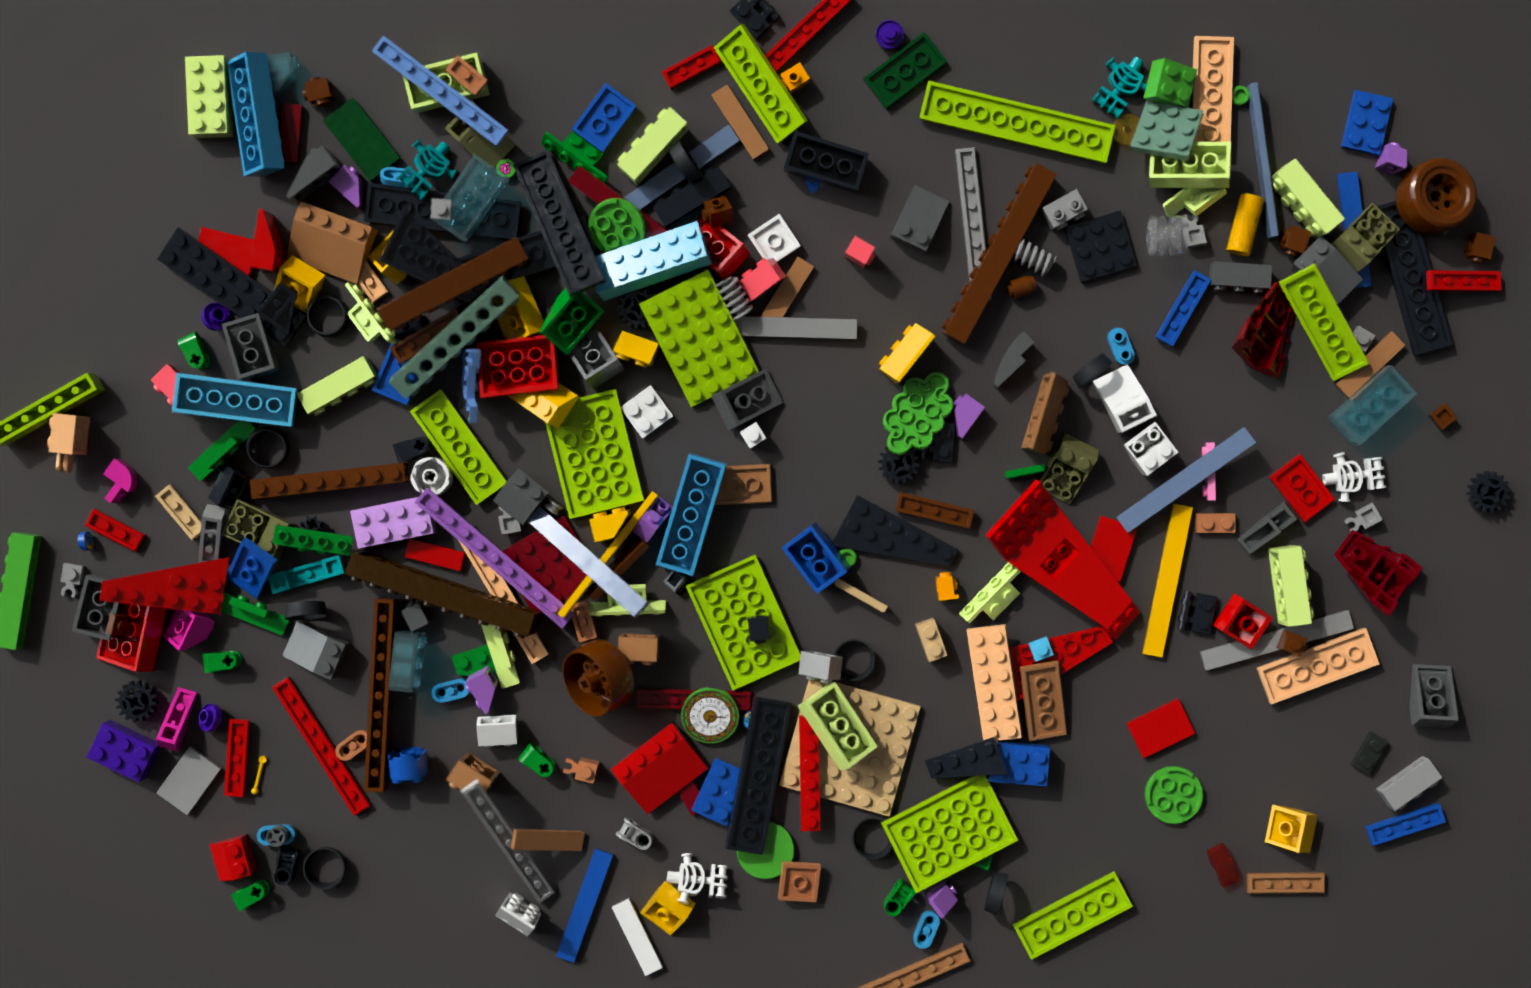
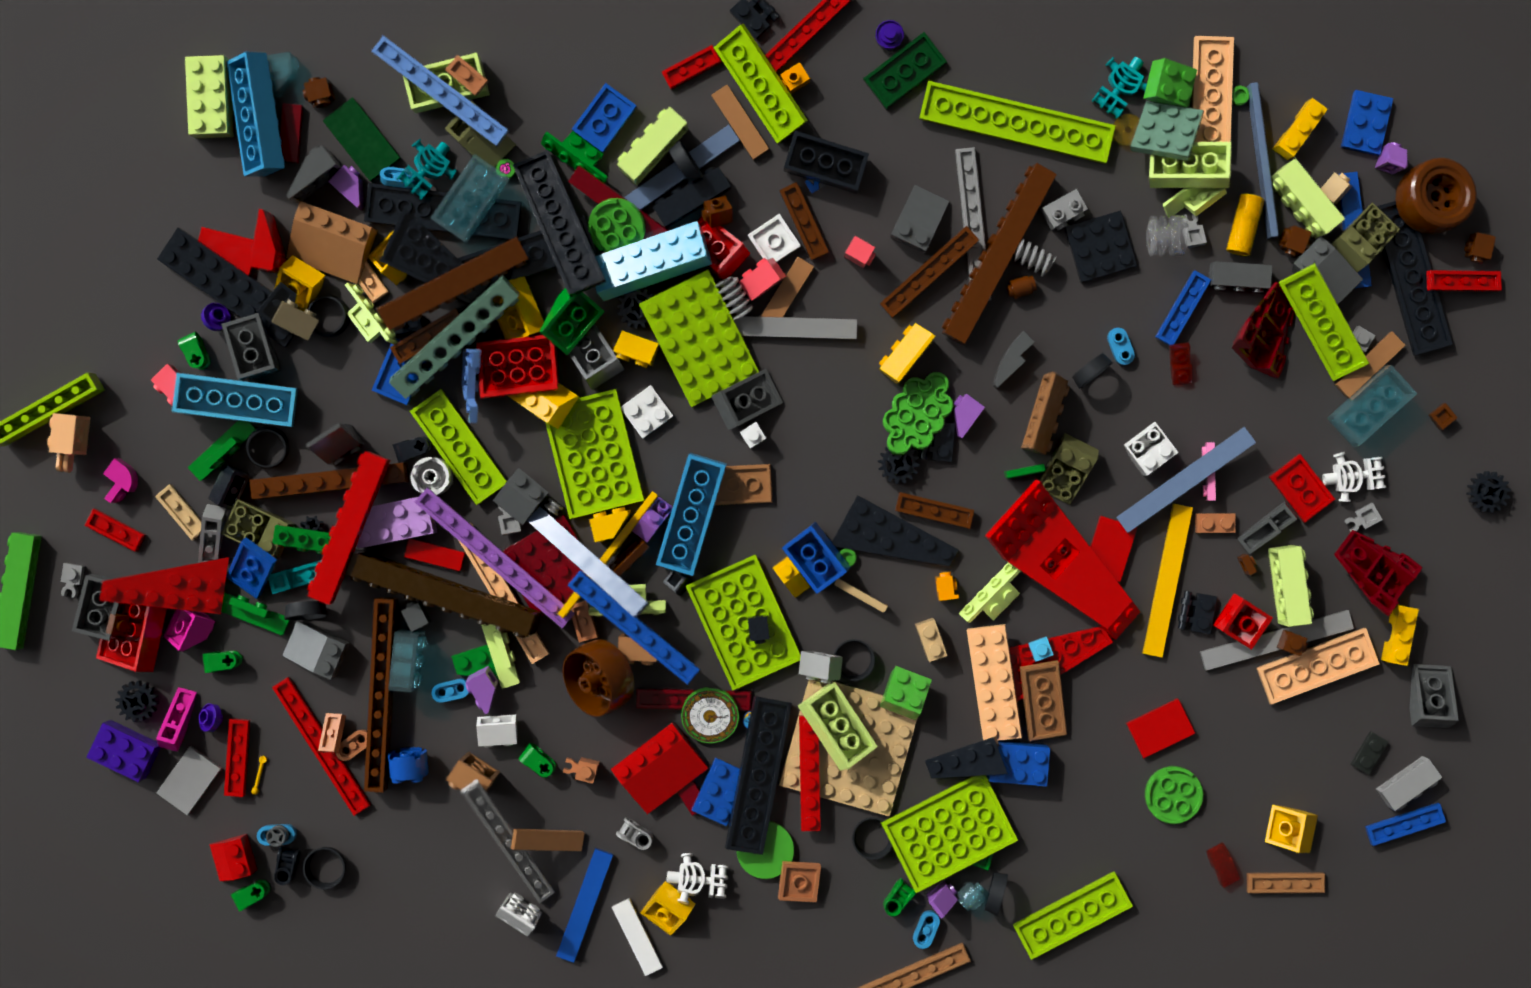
blue tile [78,531,94,551] -> none
yellowish green brick [296,356,378,416] -> none
light grey plate [431,199,453,221] -> none
white slope [1093,364,1157,433] -> none
none -> dark tan brick [272,300,319,341]
none -> dark grey slope [306,423,364,466]
none -> red brick [307,451,391,605]
none -> nougat plate [318,713,346,753]
none -> blue tile [567,570,700,685]
none -> yellow slope [773,556,810,598]
none -> reddish brown plate [779,182,829,261]
none -> reddish brown plate [880,226,979,318]
none -> bright green brick [880,666,932,720]
none -> clear light blue head [958,882,986,911]
none -> clear red slope [1169,342,1192,385]
none -> reddish brown plate [1237,554,1257,575]
none -> yellow arch [1273,98,1328,160]
none -> tan brick [1321,173,1352,204]
none -> yellow arch [1381,605,1419,666]

